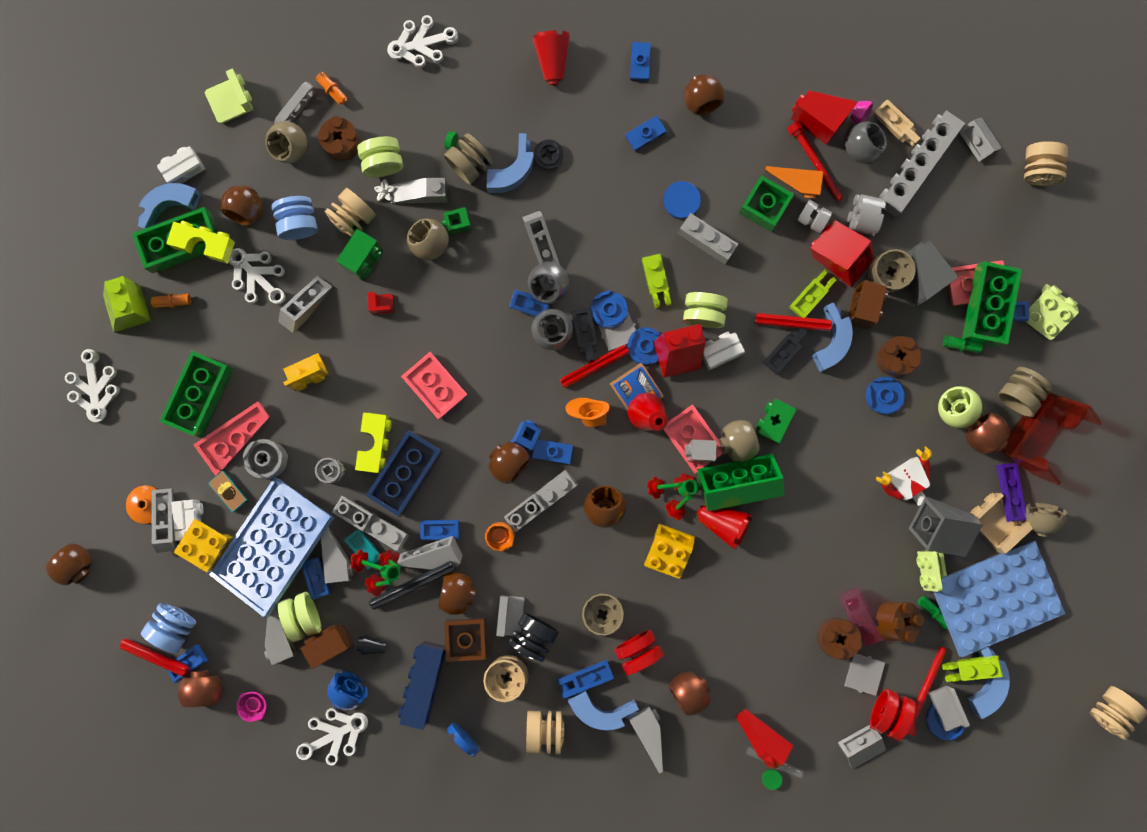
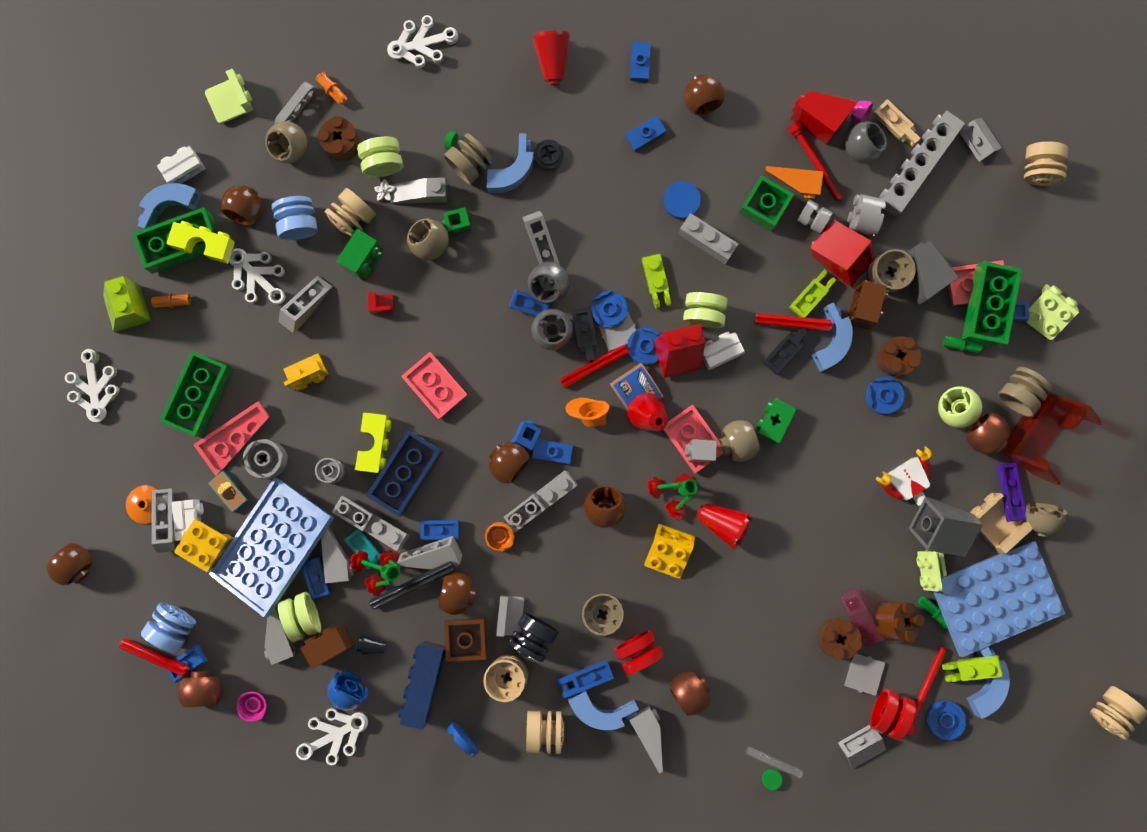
green brick [697,454,784,511] -> none
red slope [736,709,793,769] -> none
light grey panel [929,685,970,731] -> none

